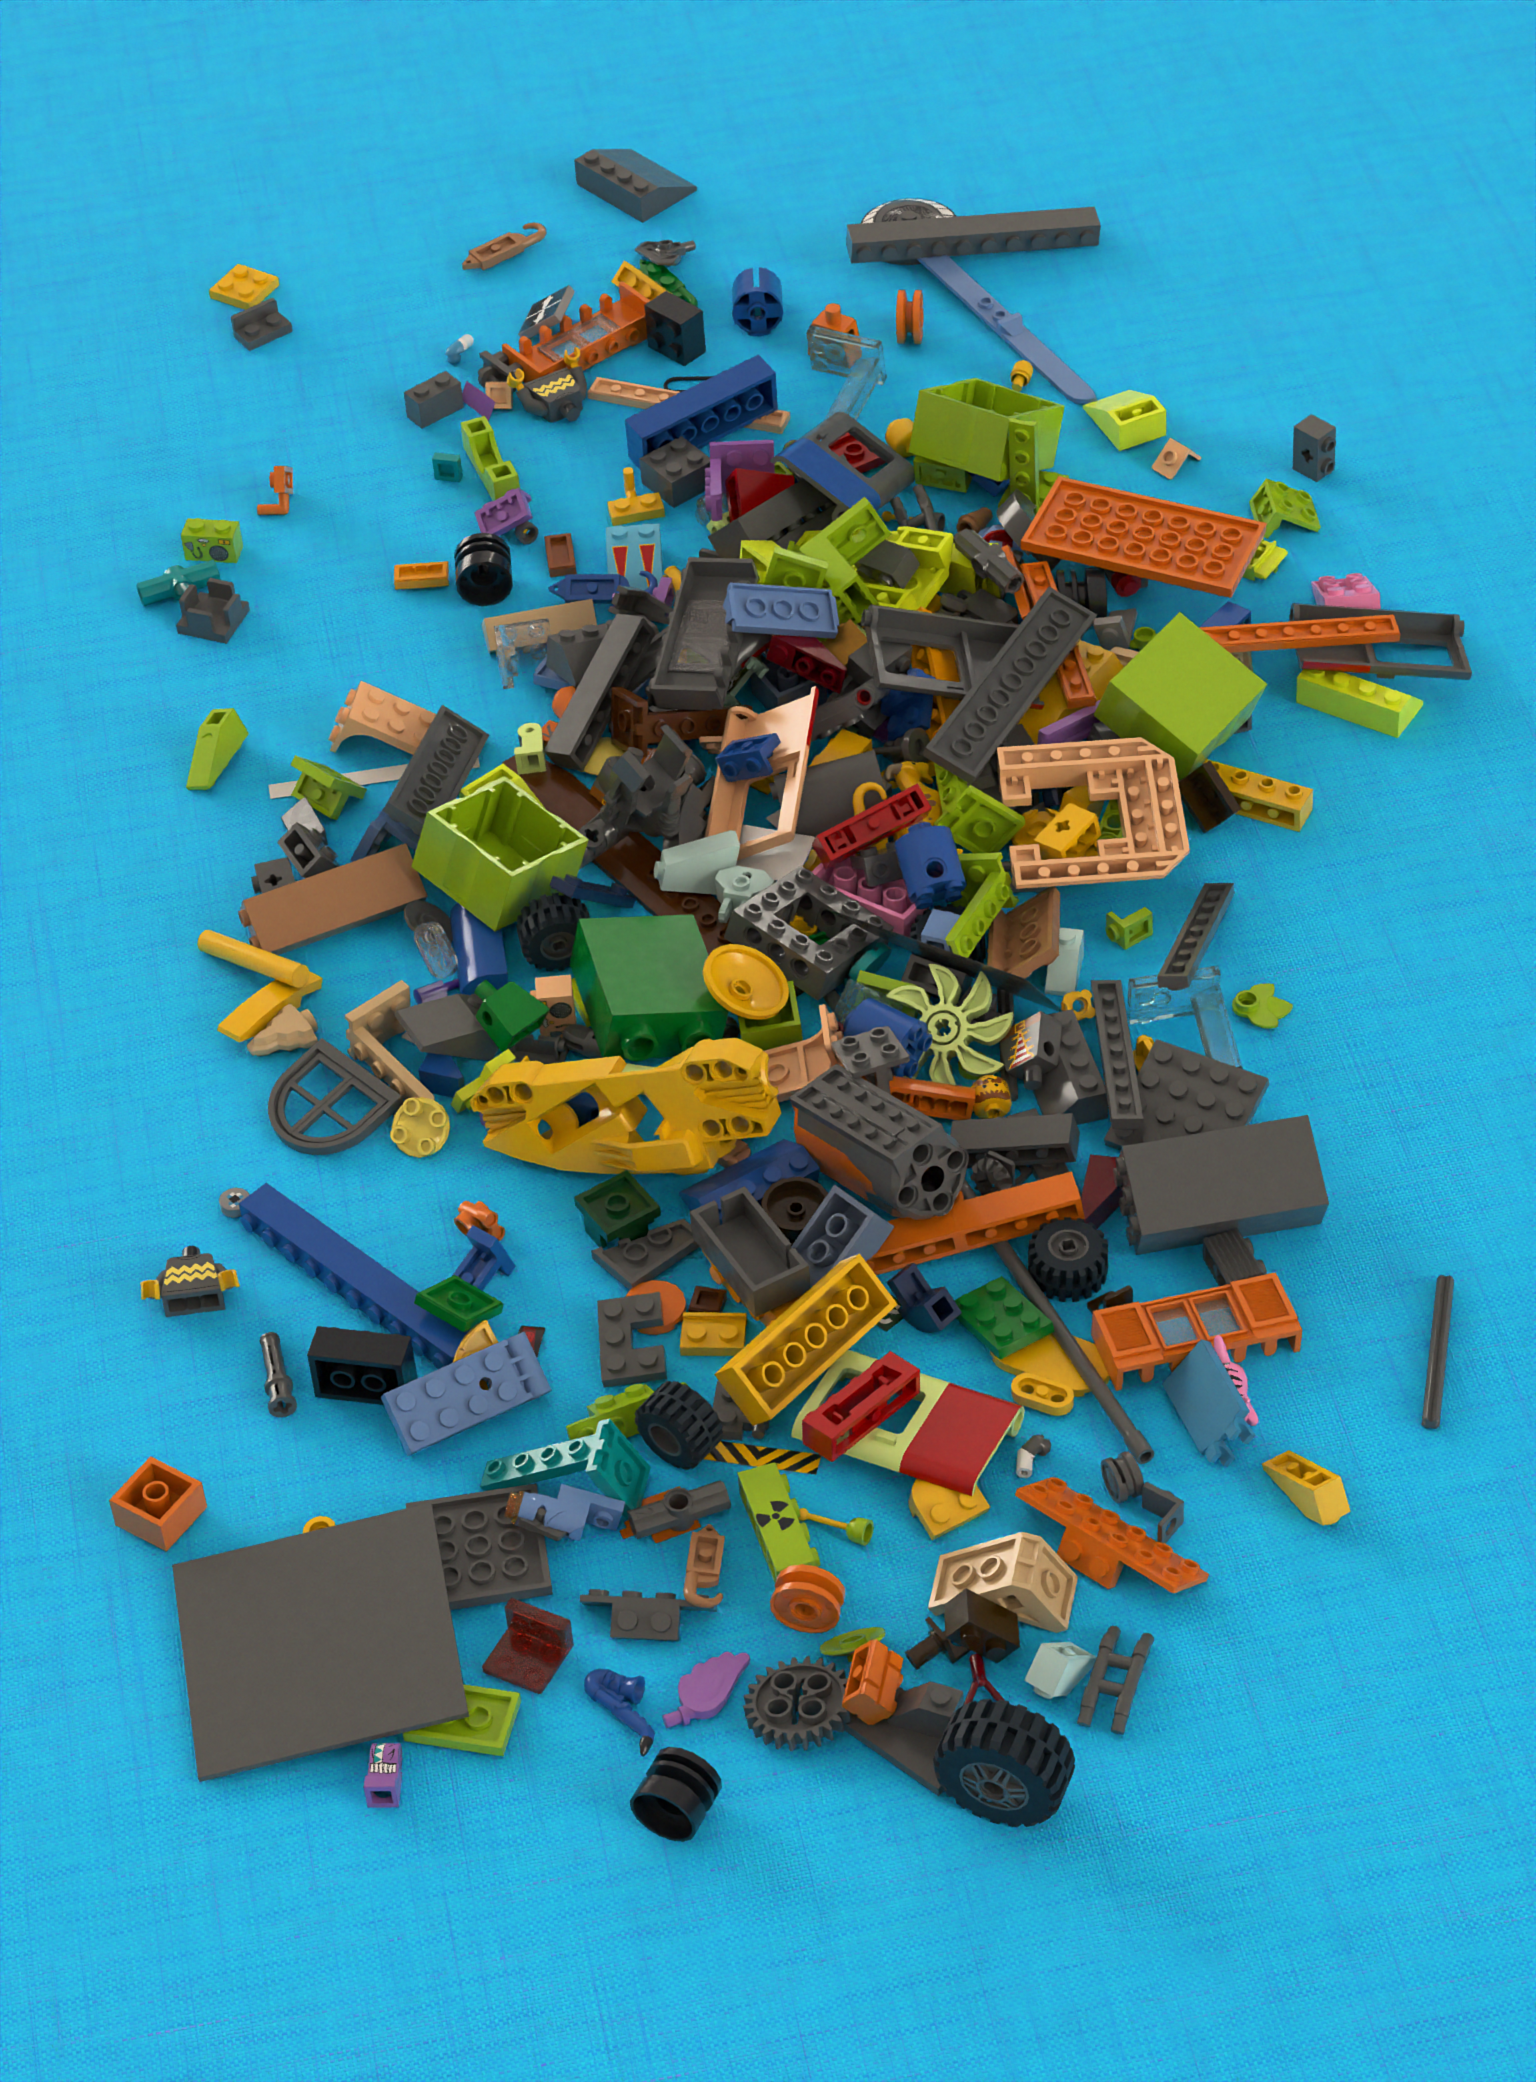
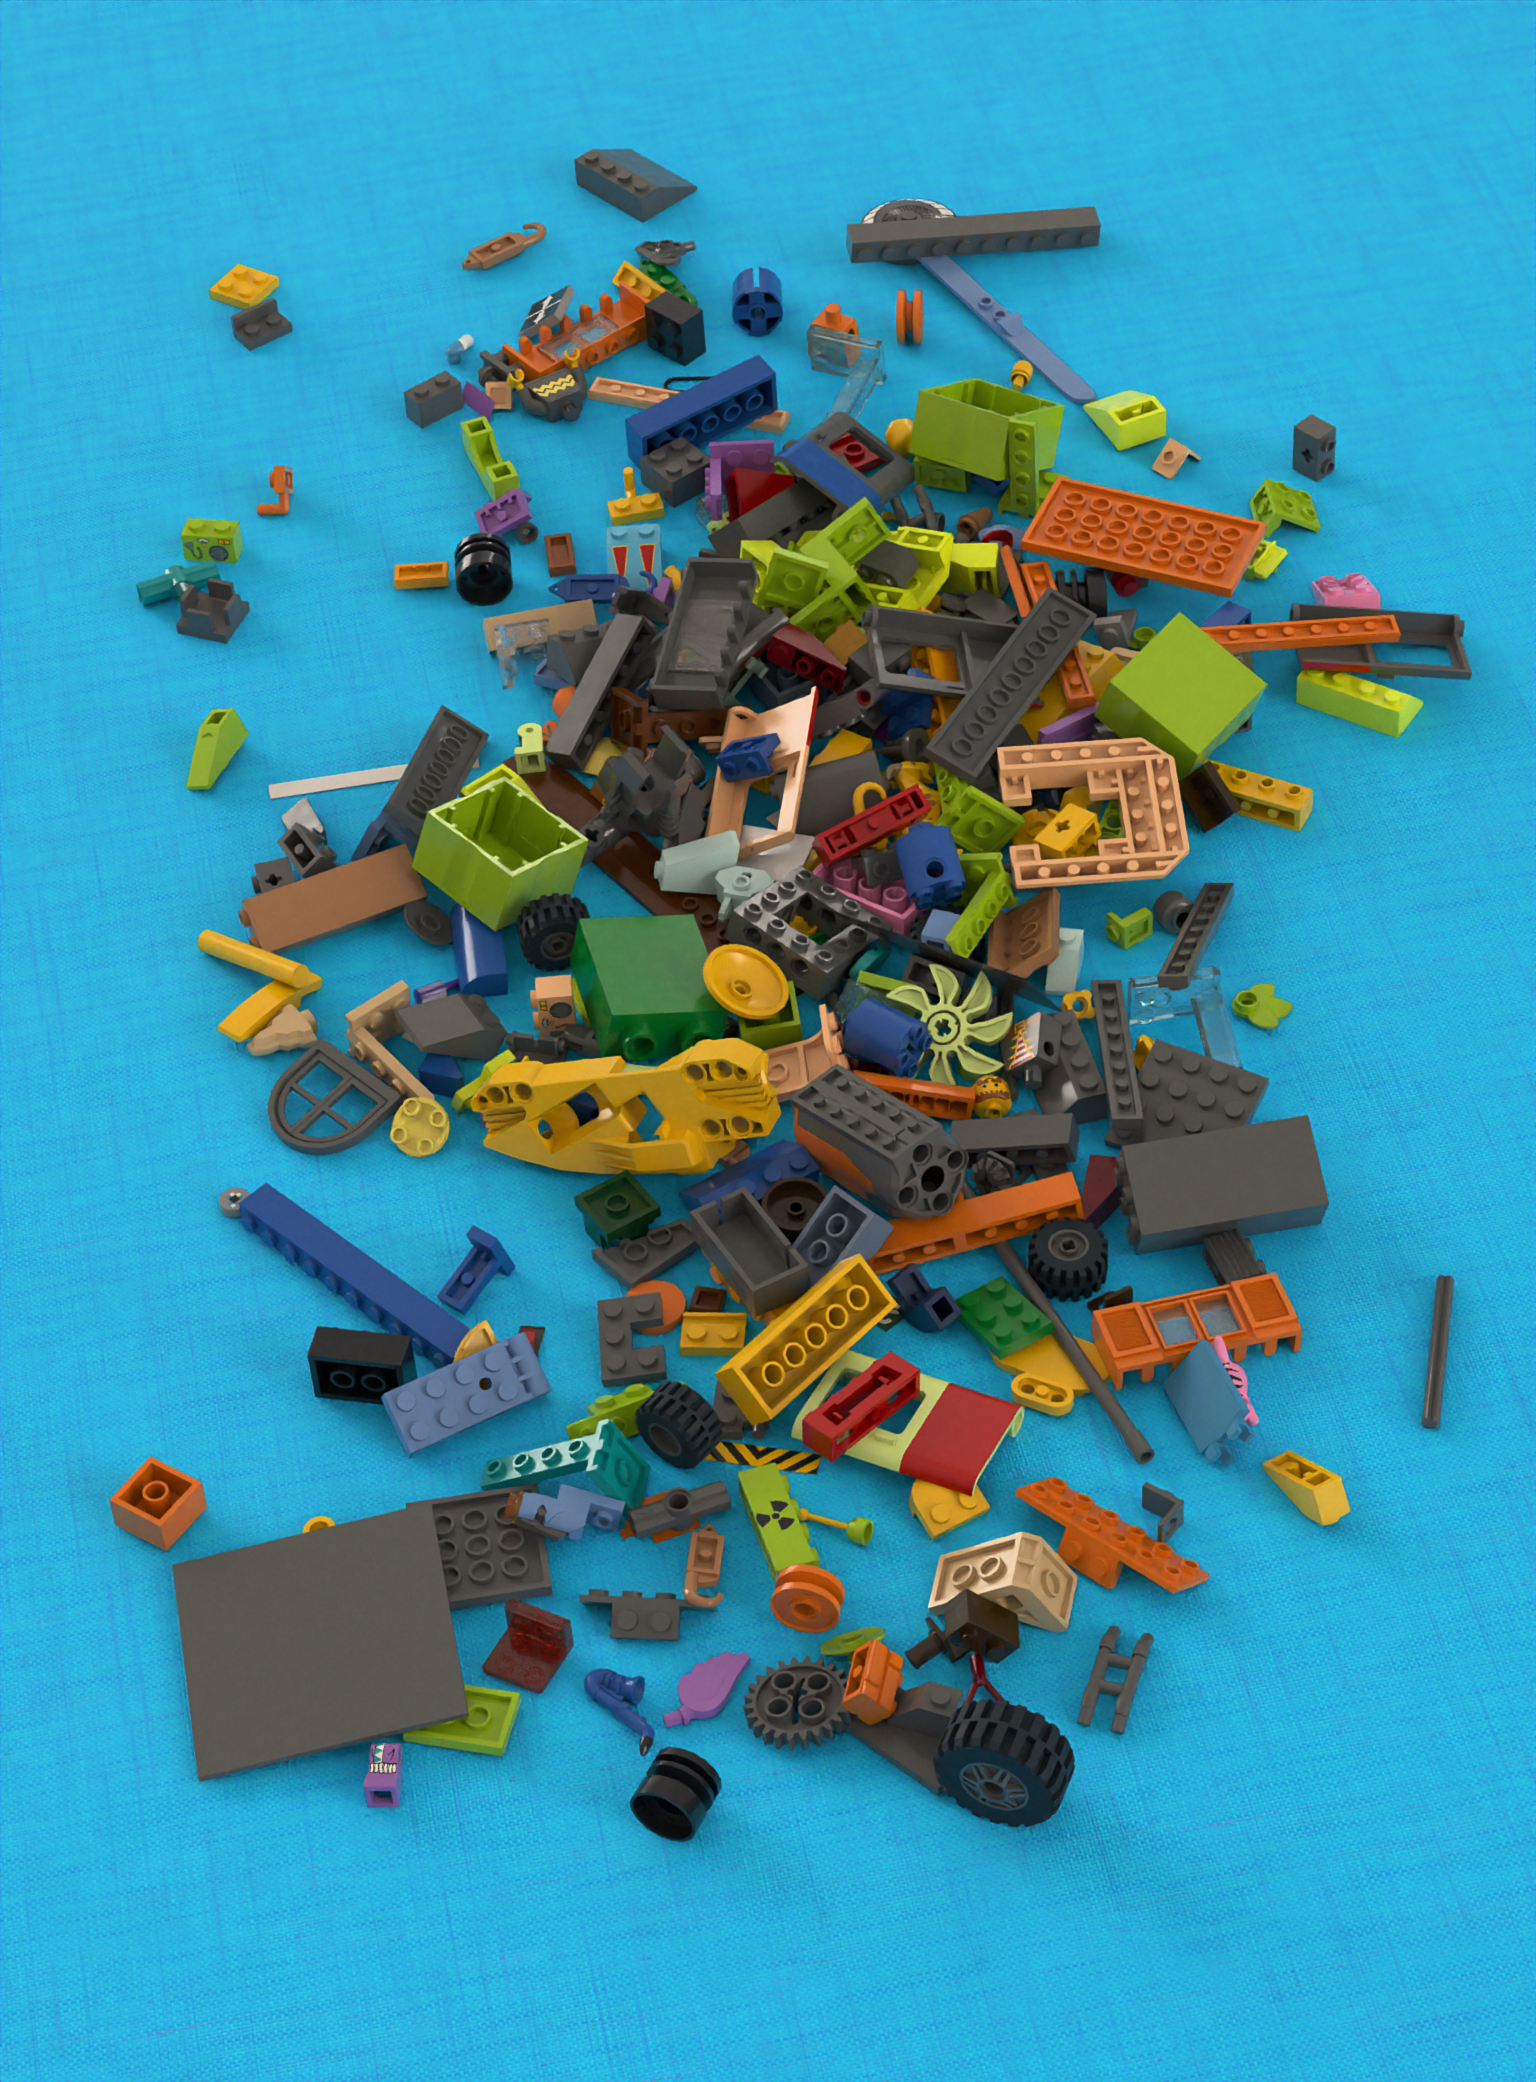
dark grey torso [140,1246,240,1317] -> none
dark grey pin [259,1332,297,1418] -> none
lime bracket [290,755,367,820] -> none
light nougat bracket [328,681,436,755] -> none
clear plate [414,921,458,979] -> none
green plate [414,1275,504,1332] -> none
teal plate [432,452,463,482] -> none
orange plate [454,1201,505,1241] -> none
green torso [474,980,550,1052] -> none
dark blue plate [550,874,636,908] -> none
medium blue brick [723,582,840,638] -> none
dark grey bracket [831,1026,910,1094] -> none
dark grey piece [954,528,1024,594] -> none
dark grey arch [997,489,1062,571] -> none
arm [1016,1435,1052,1478] -> none
light aqua slope [1024,1642,1096,1699] -> none
dark grey wheel [1101,1451,1144,1503] -> none
none -> dark grey head [1153,890,1194,934]

